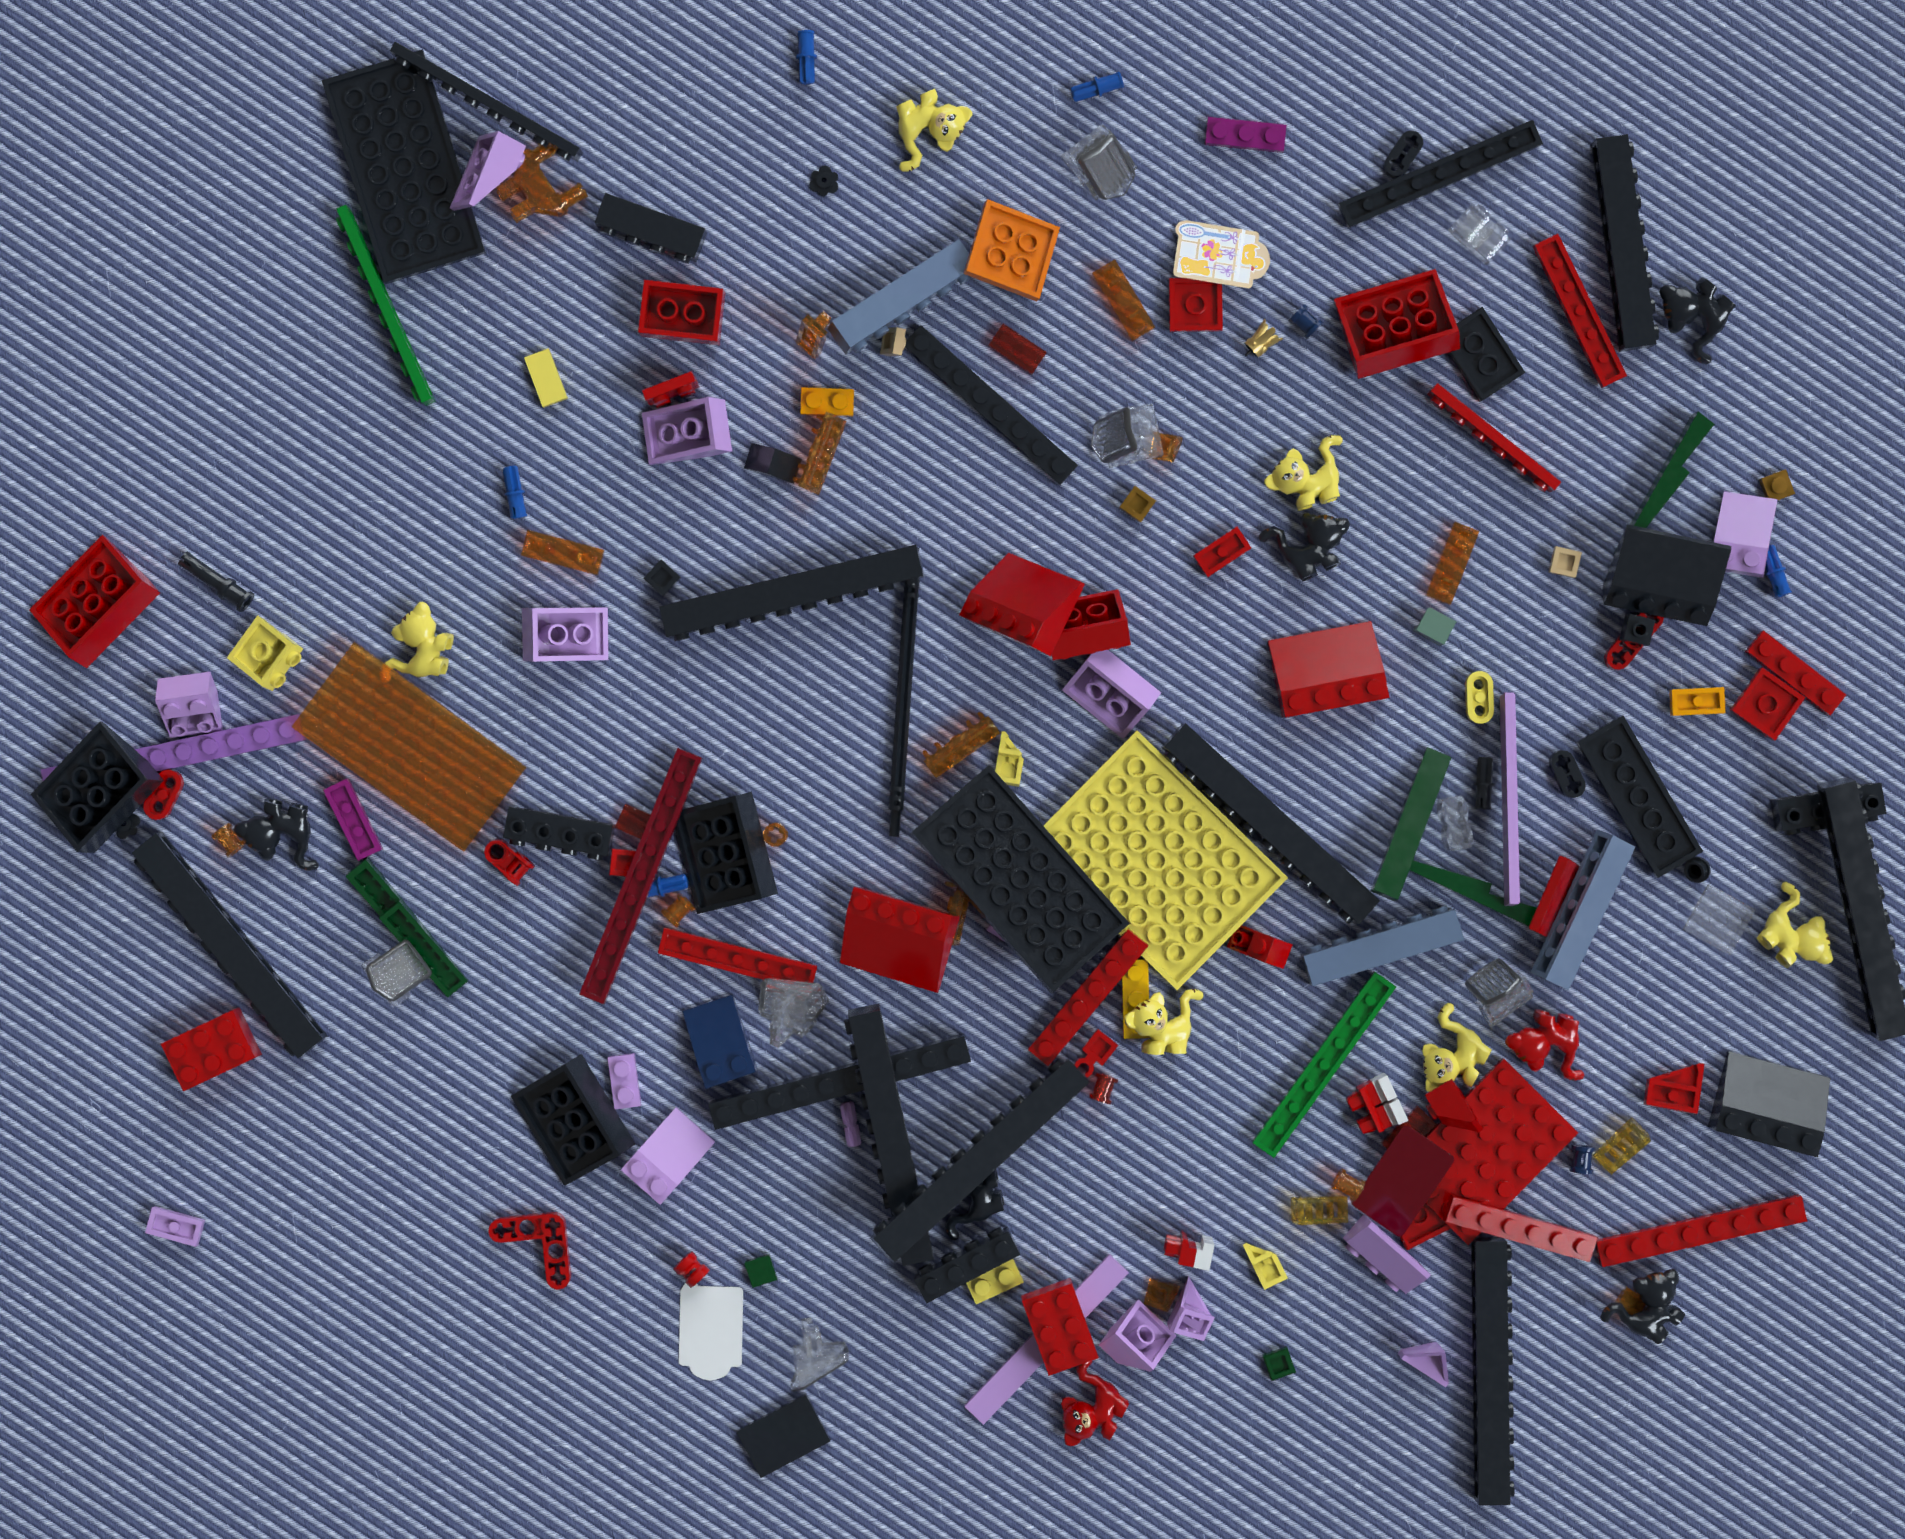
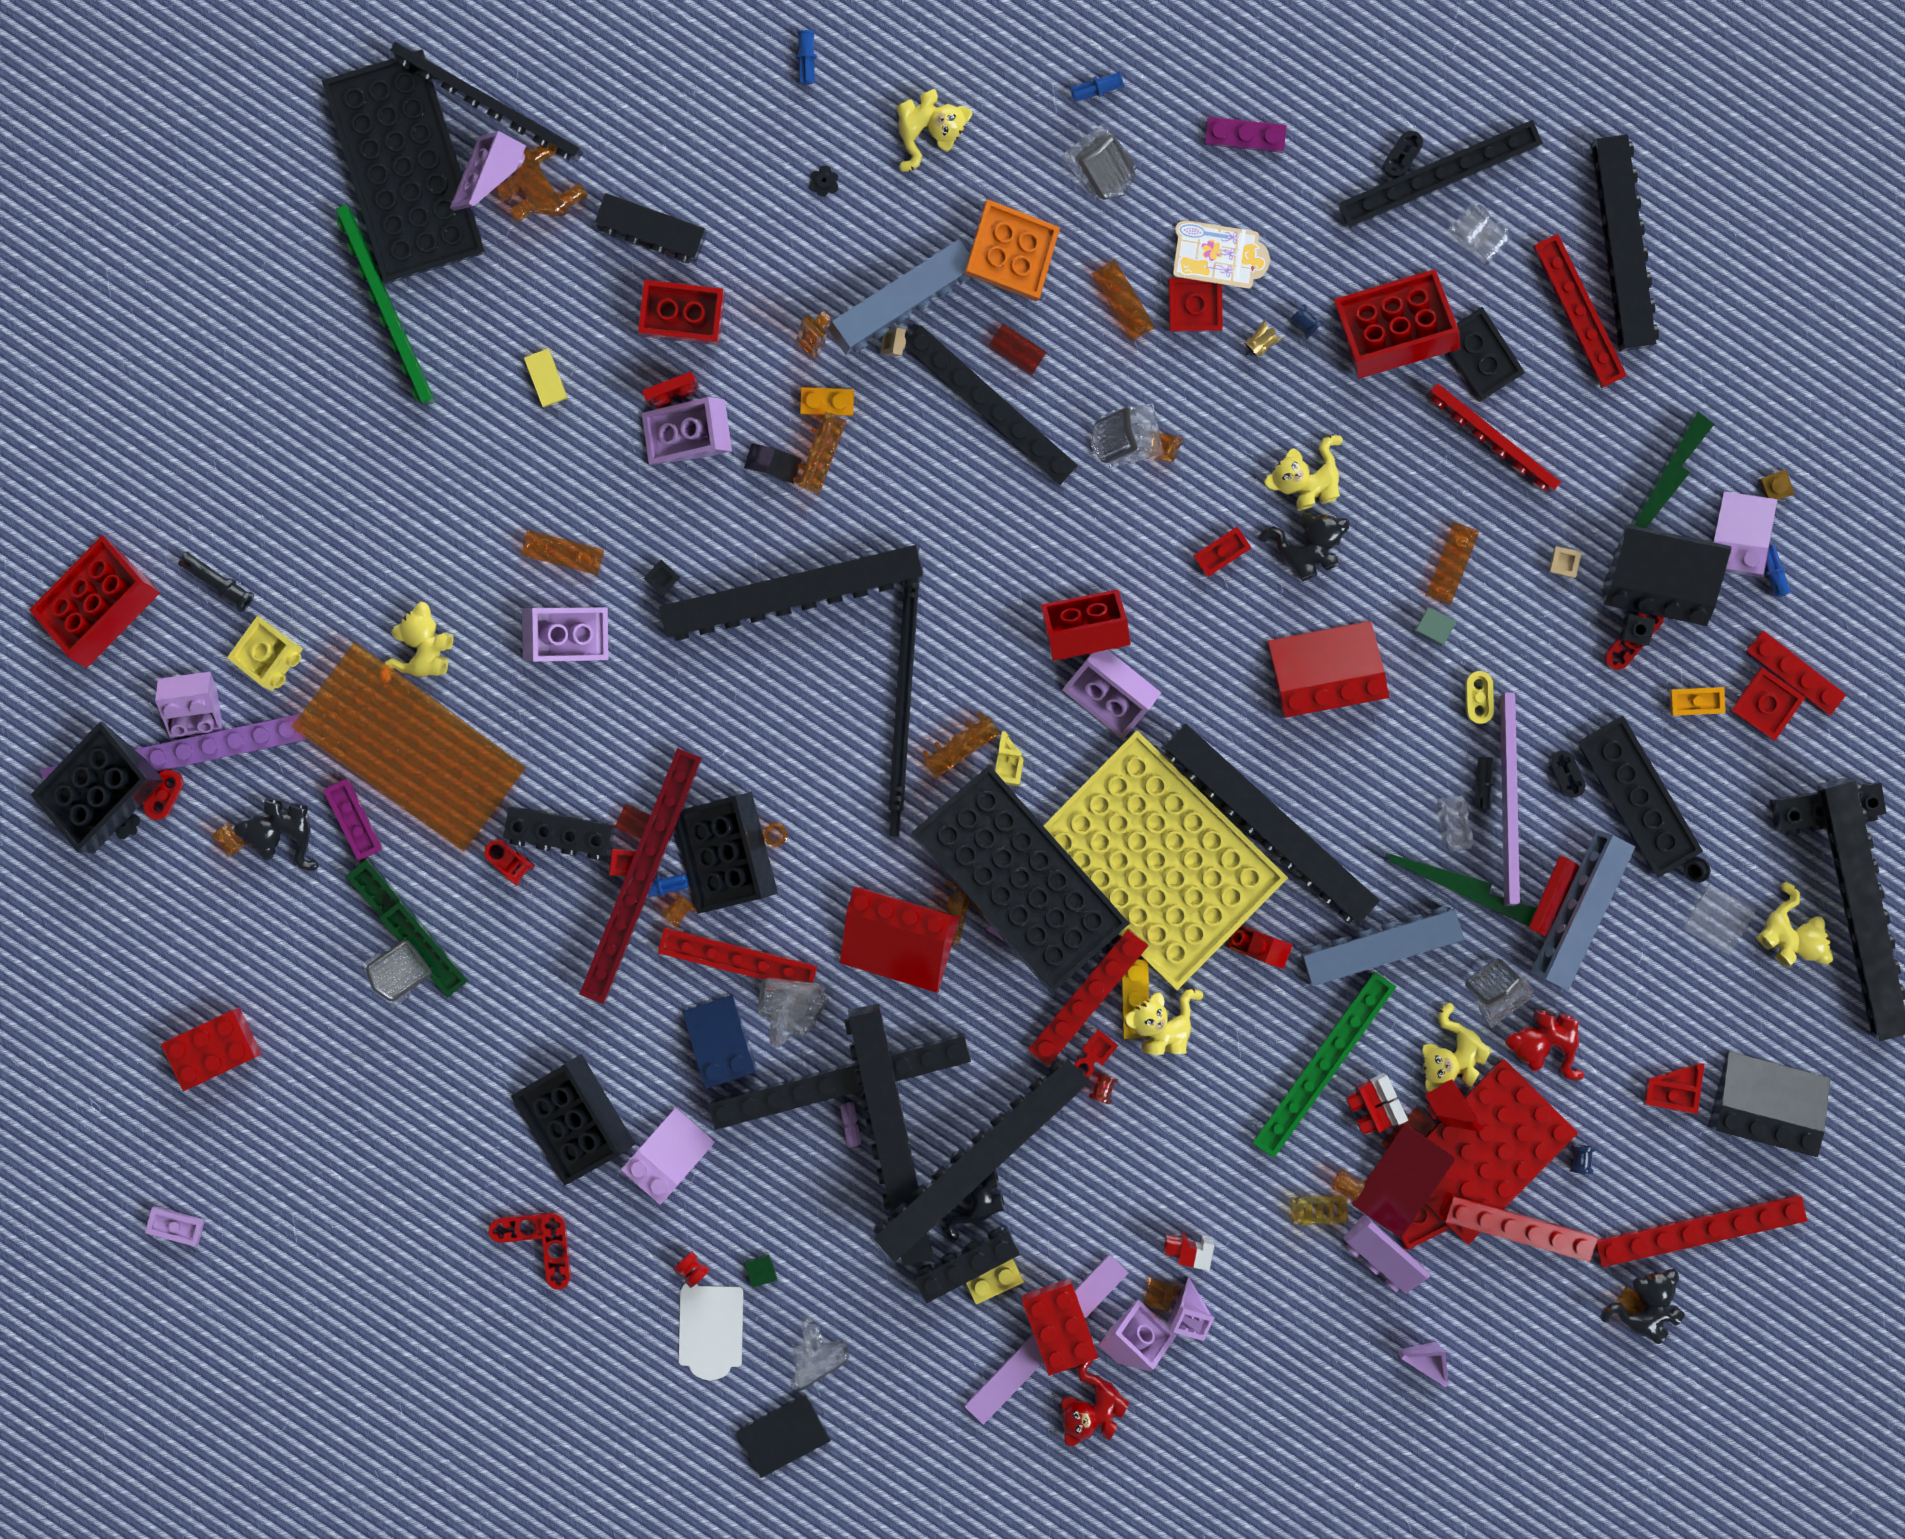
black brick [132,832,328,1058] -> none
blue axle [503,466,527,519] -> none
lavender plate [608,1053,642,1110] -> none
red slope [959,553,1085,657] -> none
pearl gold plate [1119,486,1156,523] -> none
light yellow slope [1243,1243,1288,1290] -> none
dark green tile [1262,1346,1296,1381] -> none
dark green slope [1370,747,1452,902] -> none
black brick [1471,1237,1515,1506] -> none
clear yellow slope [1593,1117,1651,1175] -> none
black animal [1659,277,1736,365] -> none

